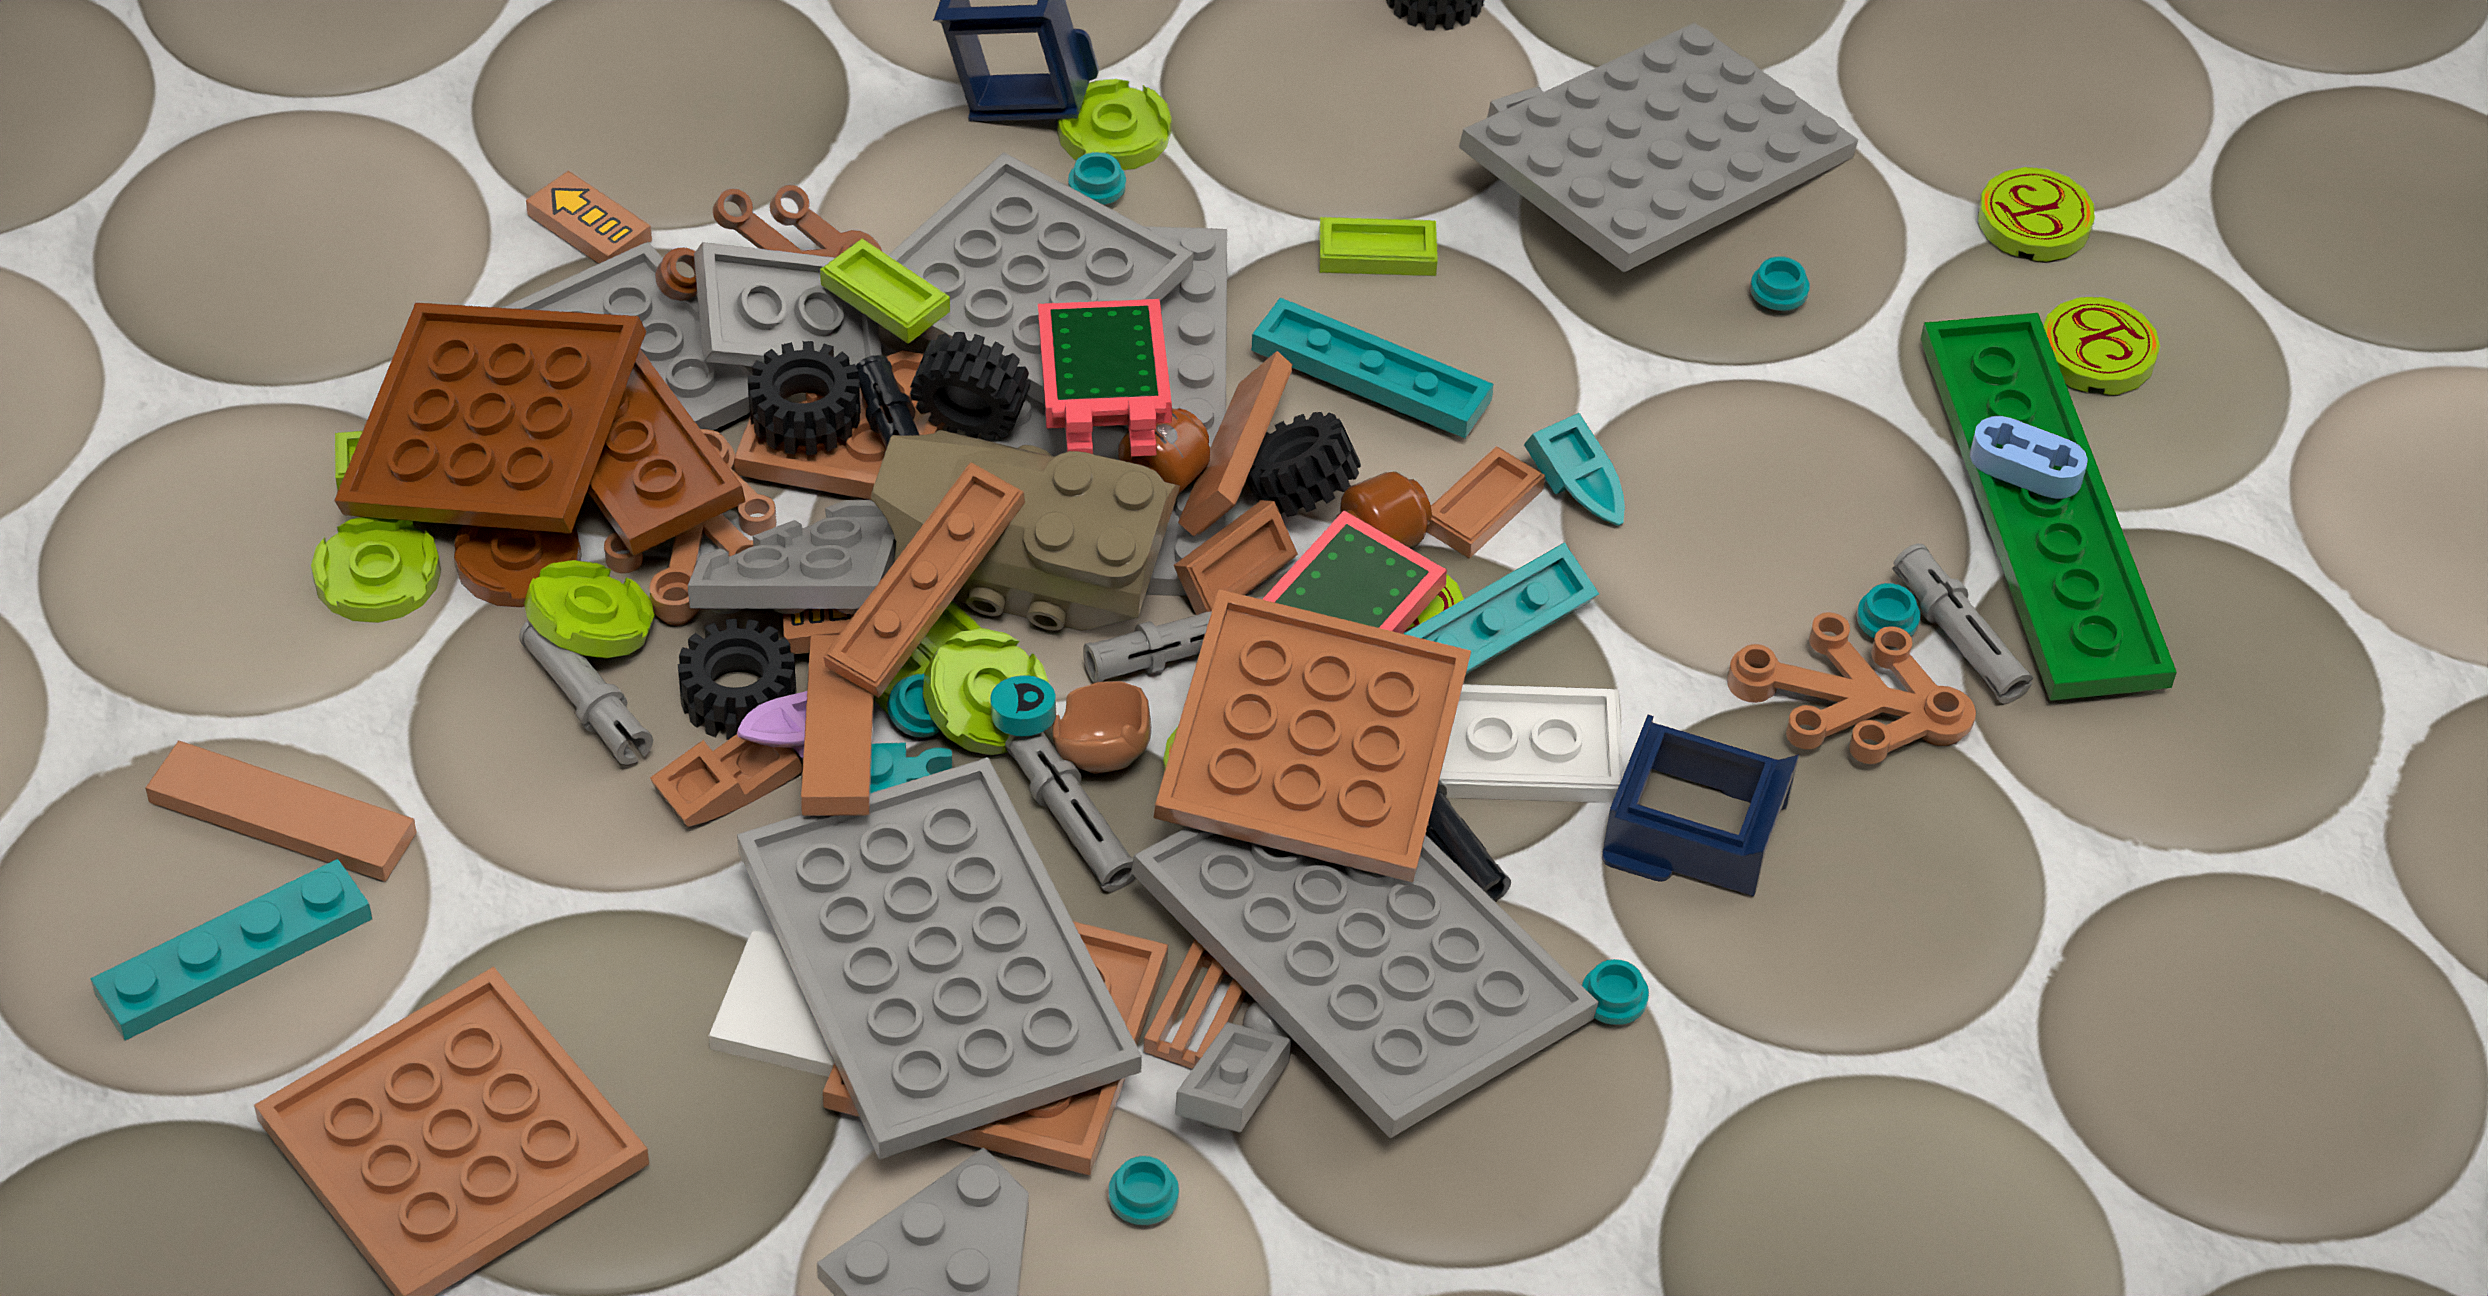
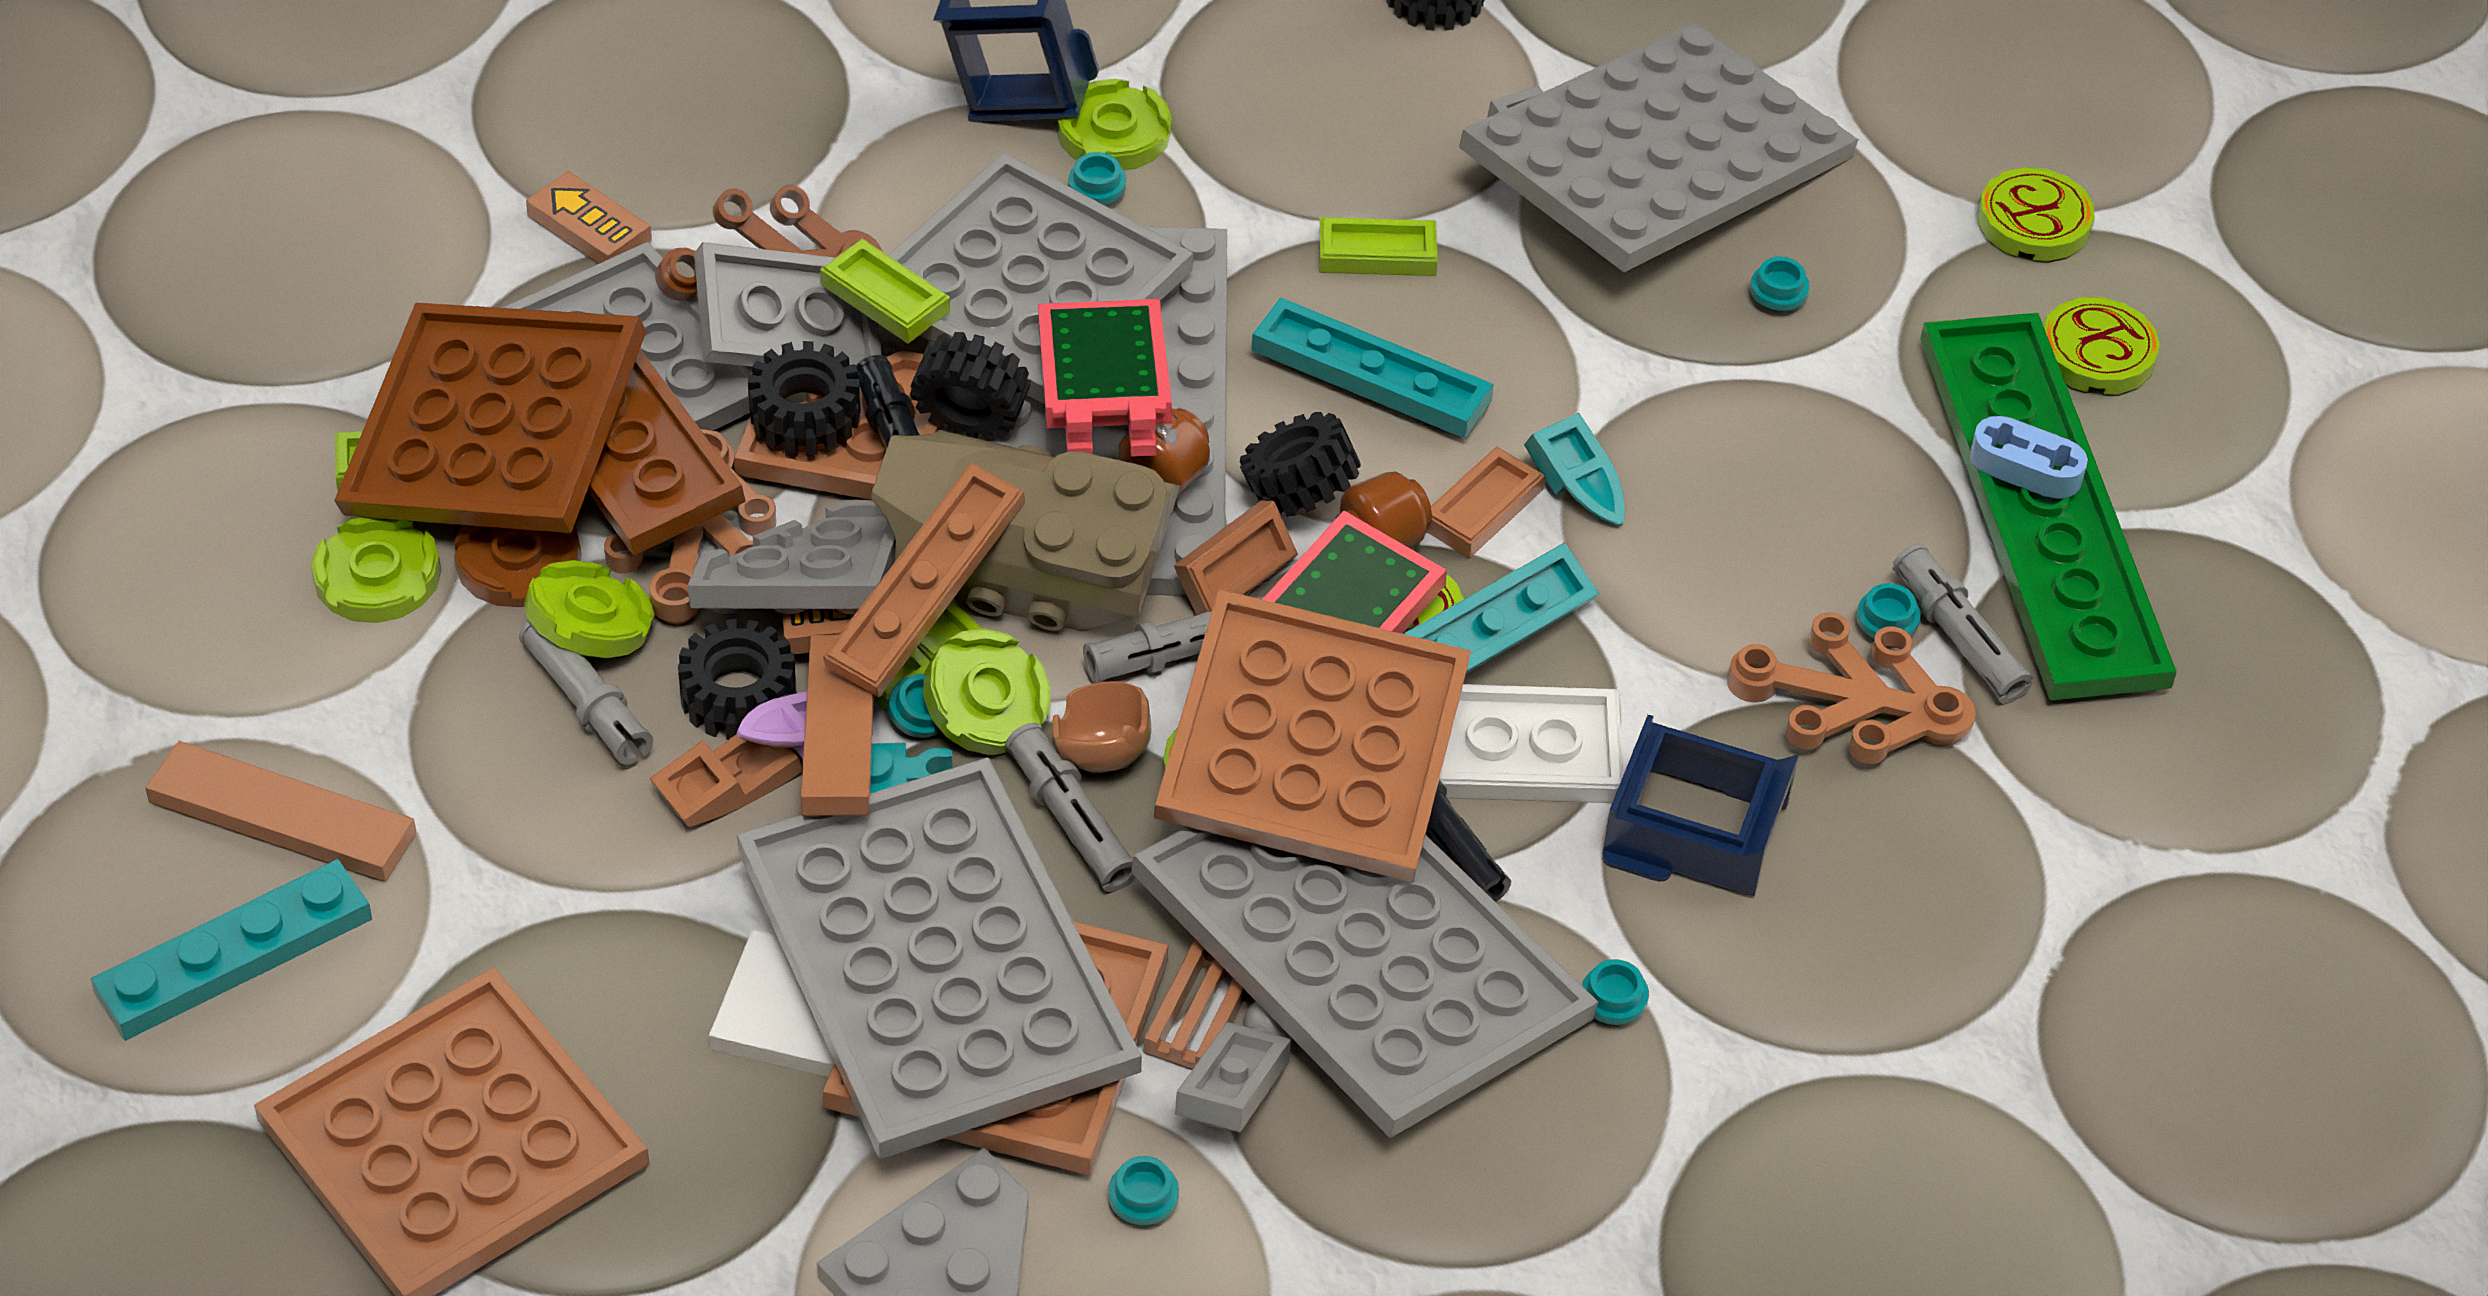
teal tile [990,675,1056,736] -> none
nougat tile [1178,351,1293,536] -> none

